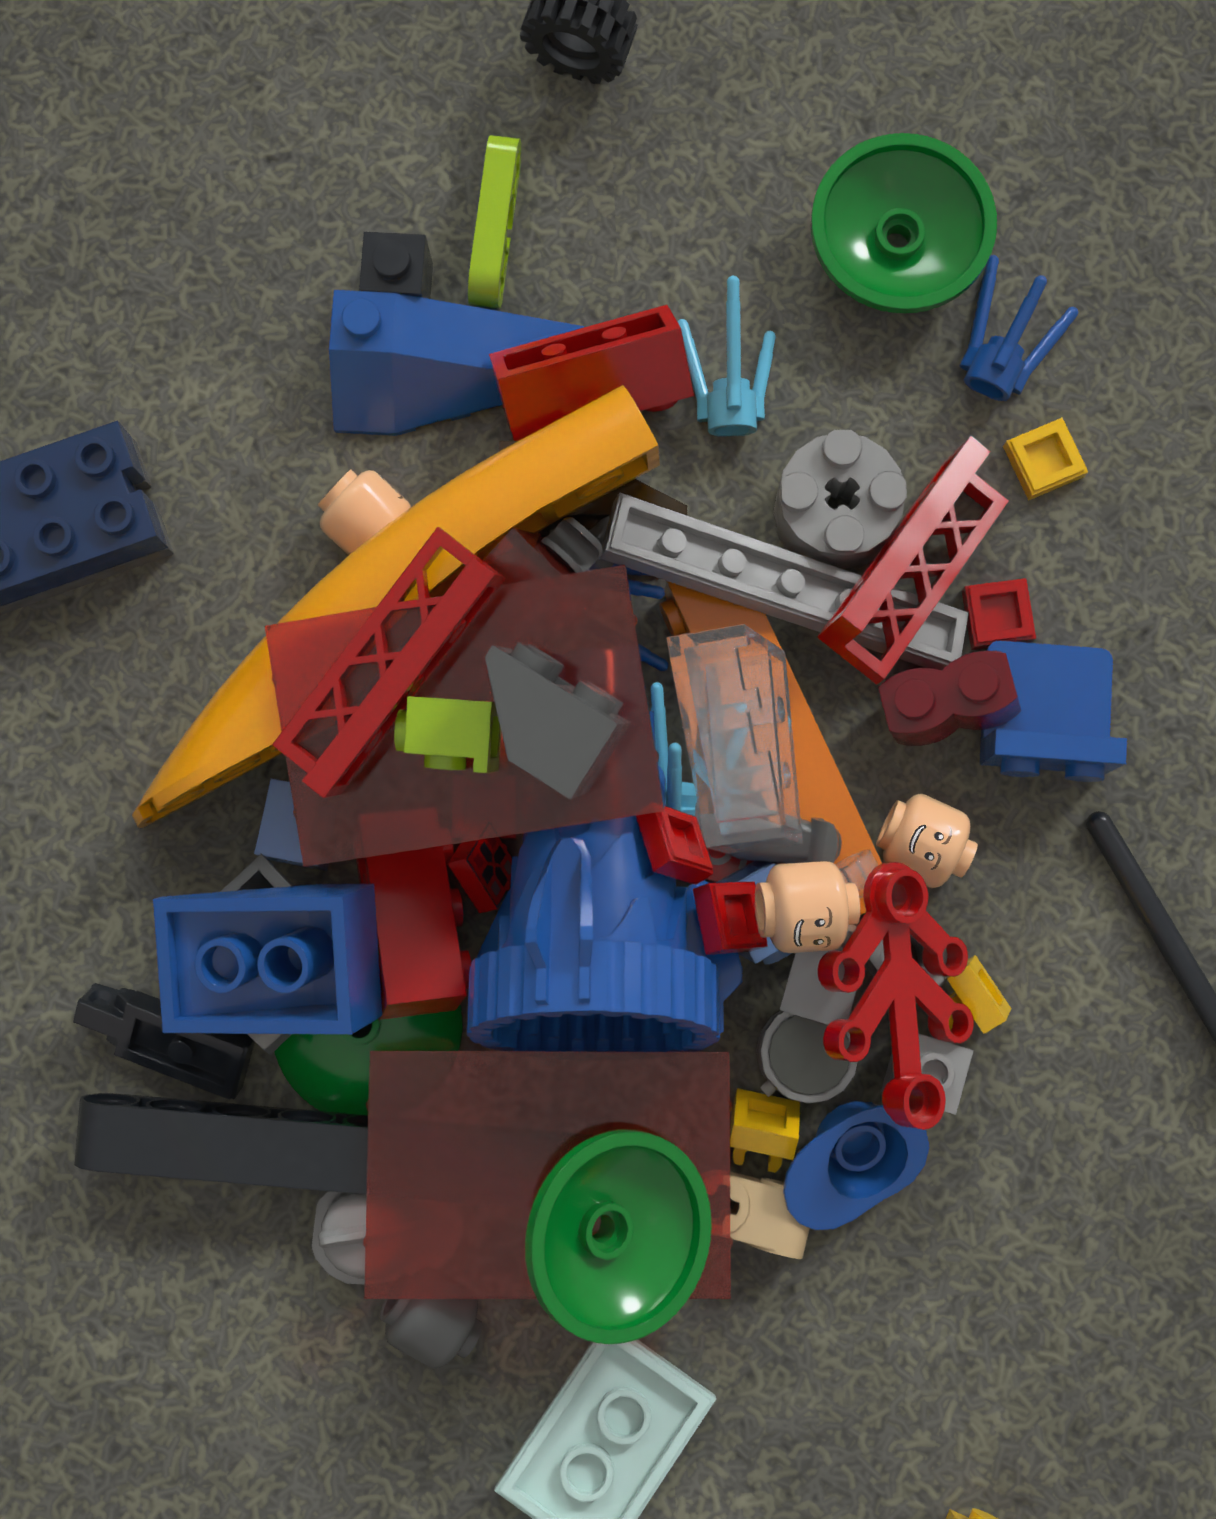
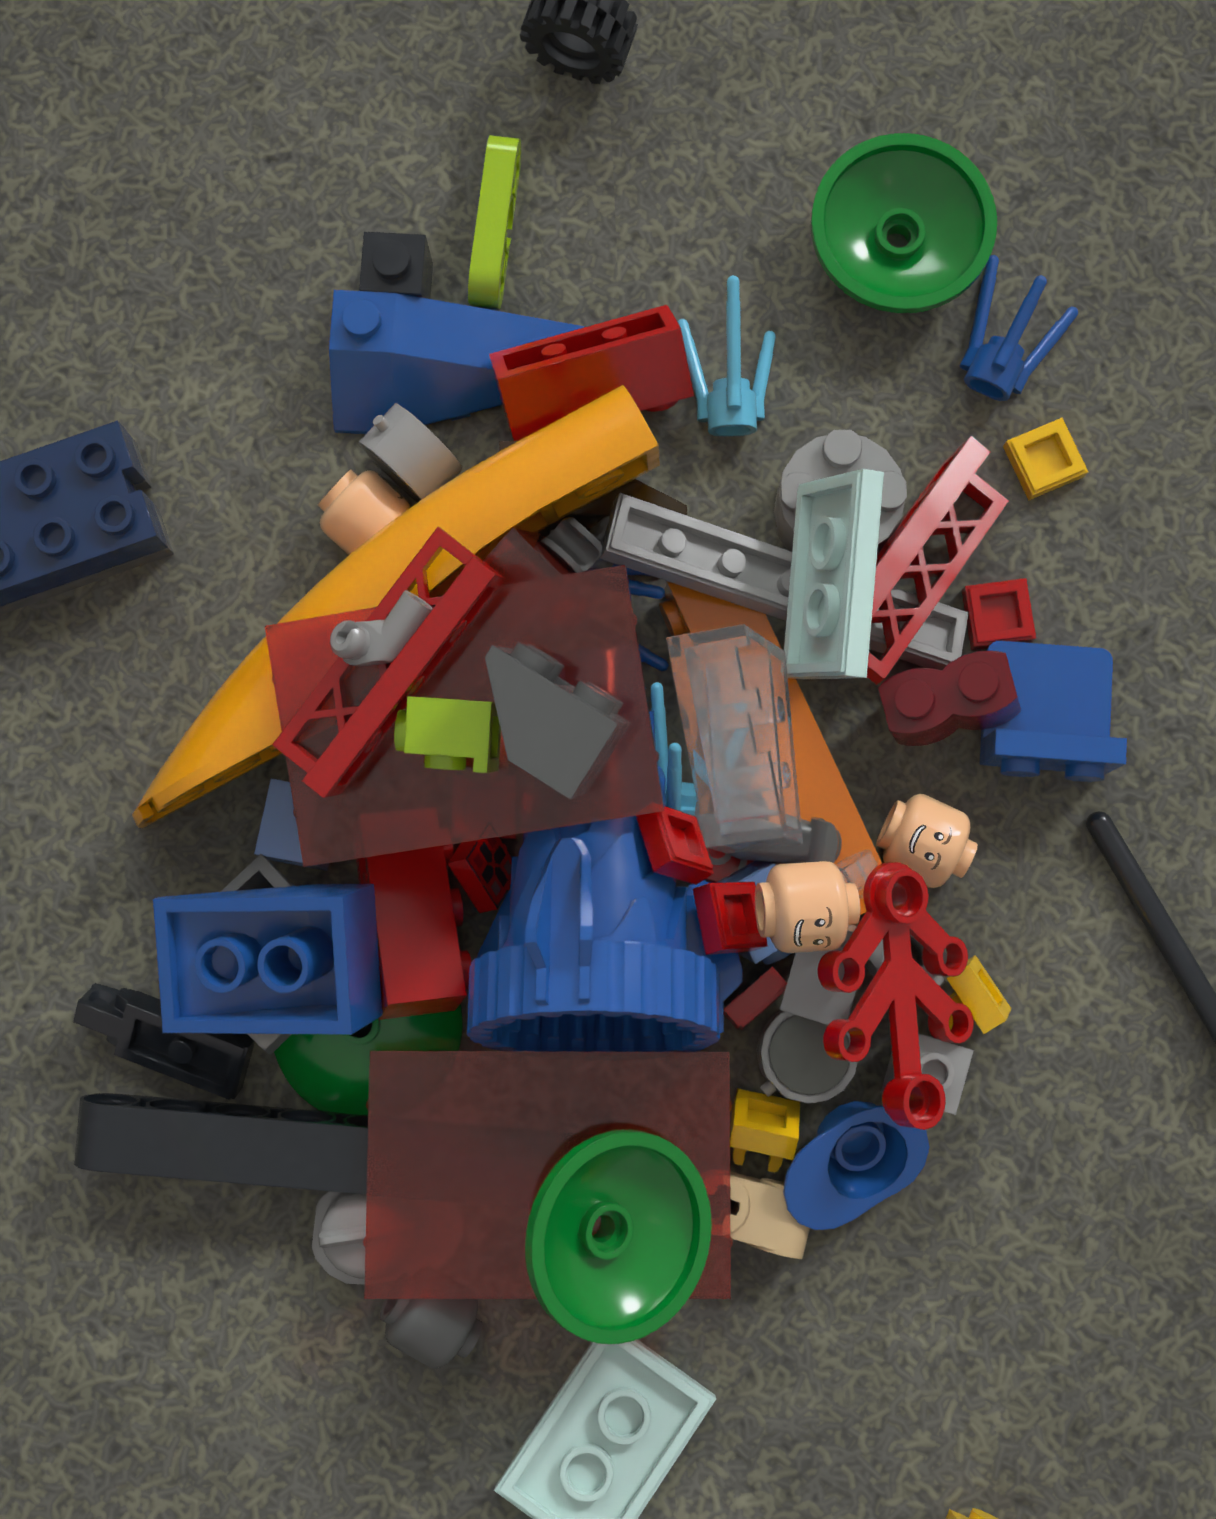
none -> light grey arm [330,590,433,667]
none -> light grey piece [358,403,463,502]
none -> red tile [724,966,787,1030]
none -> light aqua tile [782,469,884,679]

